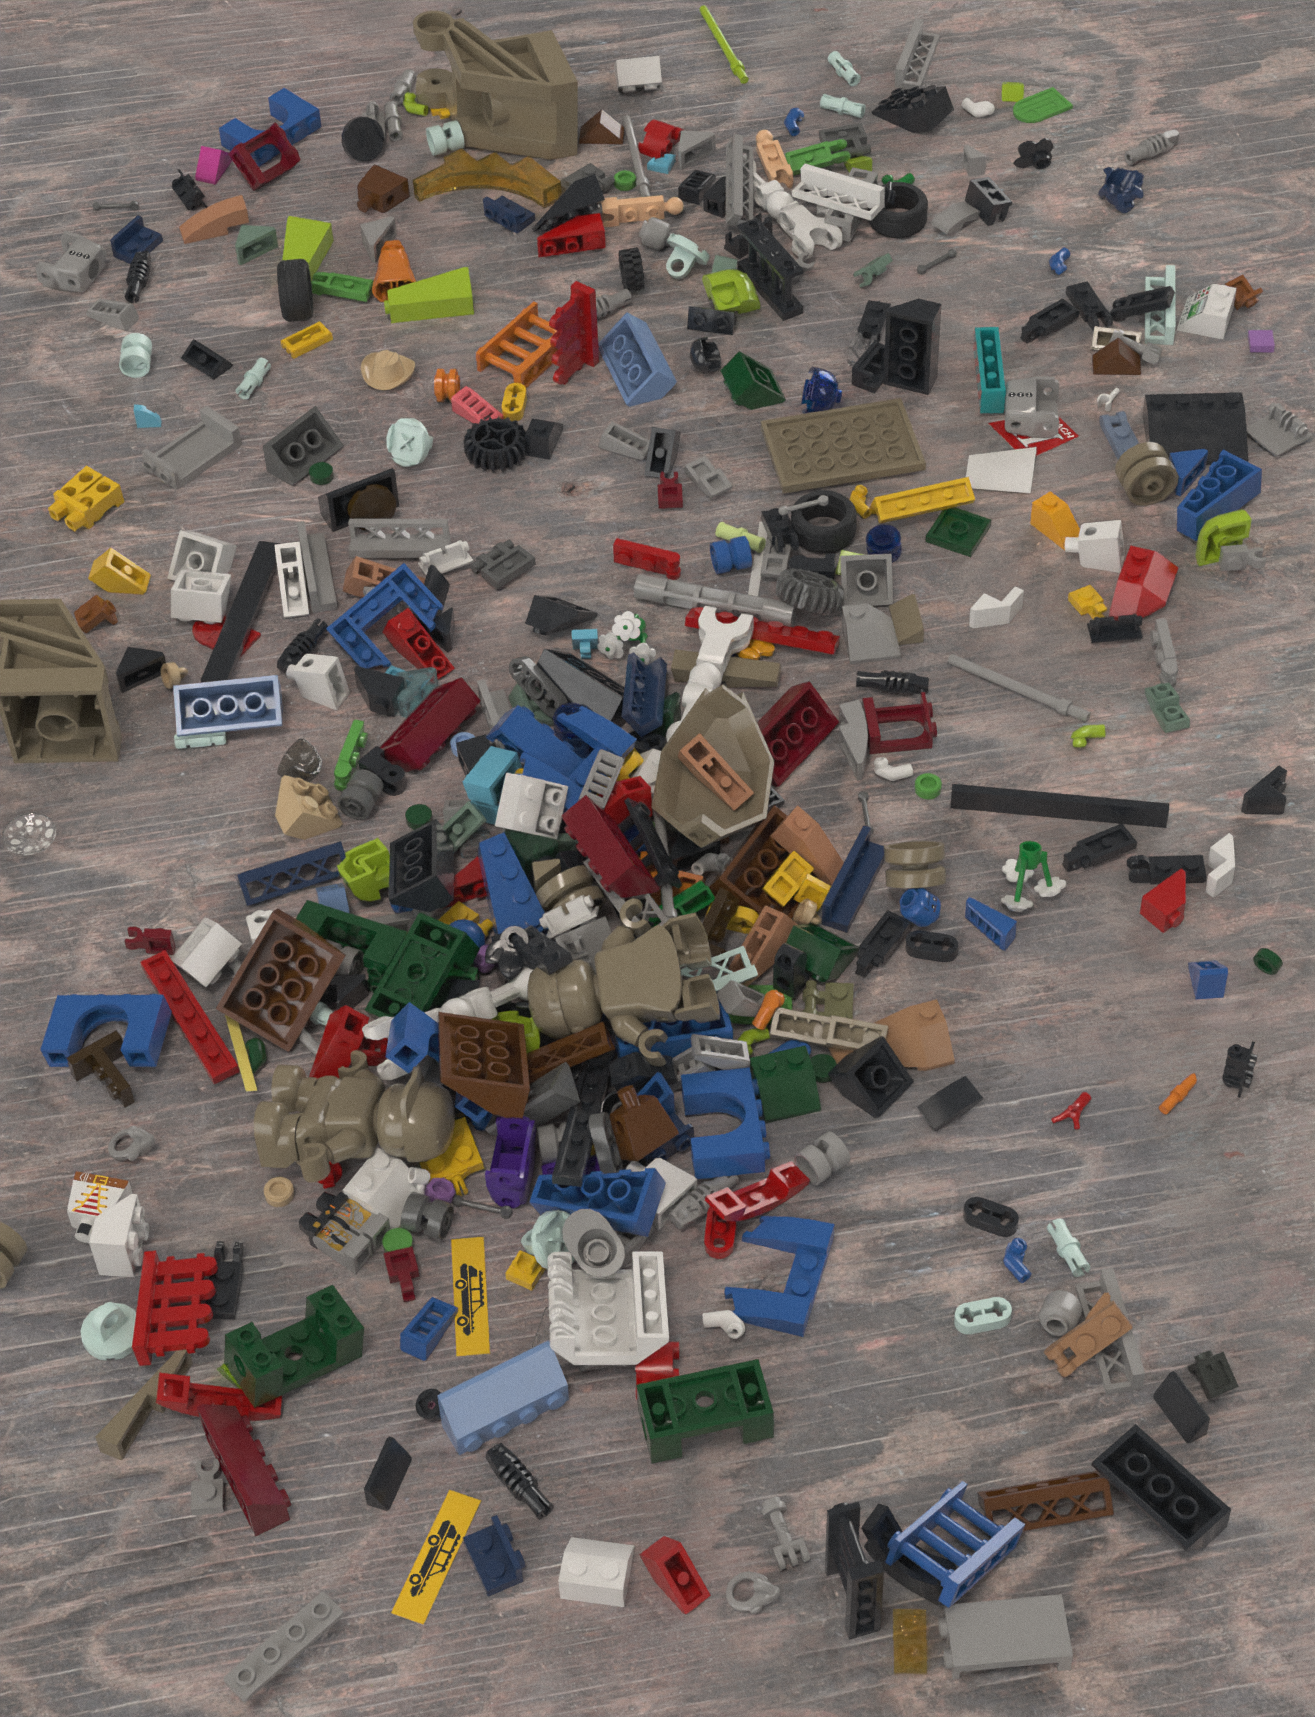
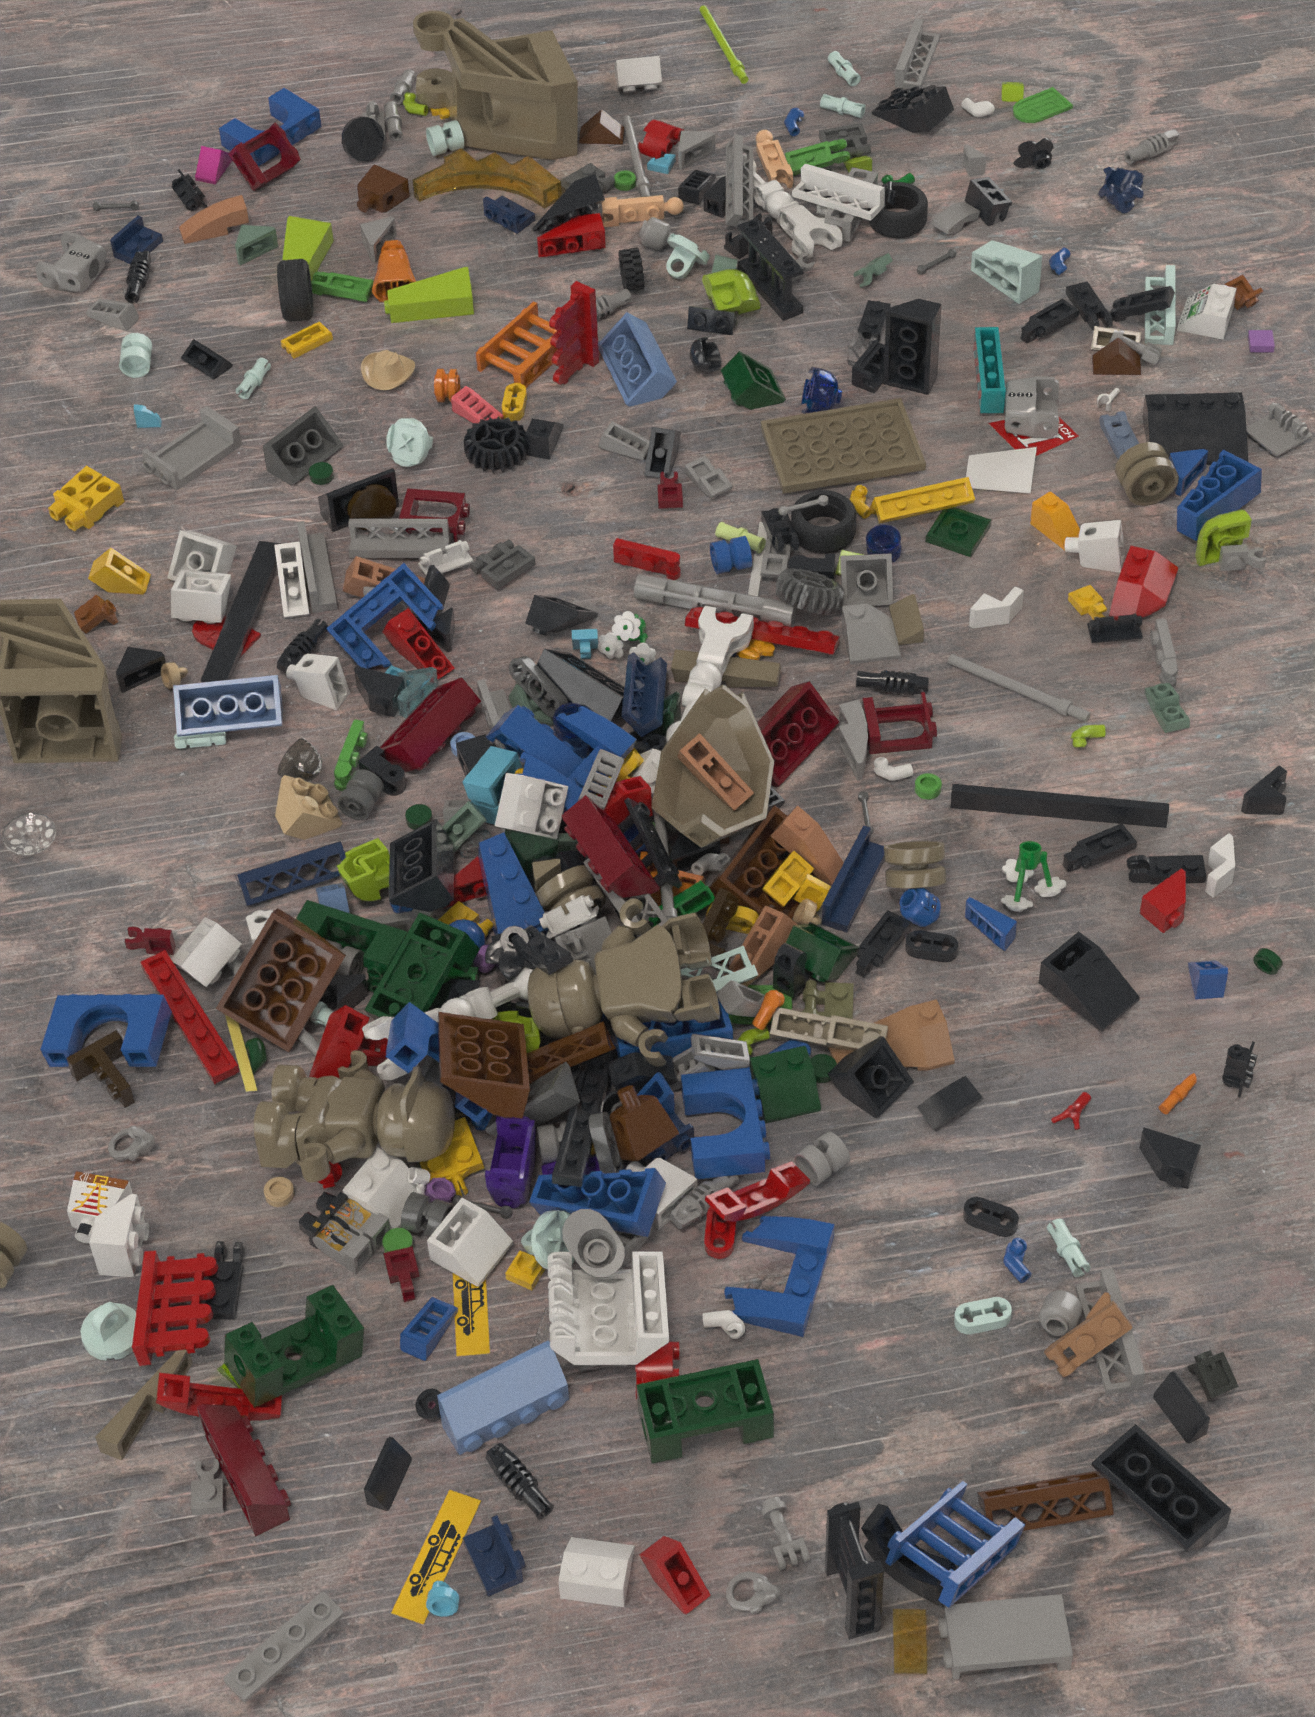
none -> dark red panel [399,488,470,543]
none -> medium azure tile [426,1580,459,1617]
none -> white slope [427,1198,513,1287]
none -> light aqua wedge [971,240,1042,304]
none -> black slope [1038,931,1140,1032]
none -> black slope [1139,1127,1201,1189]

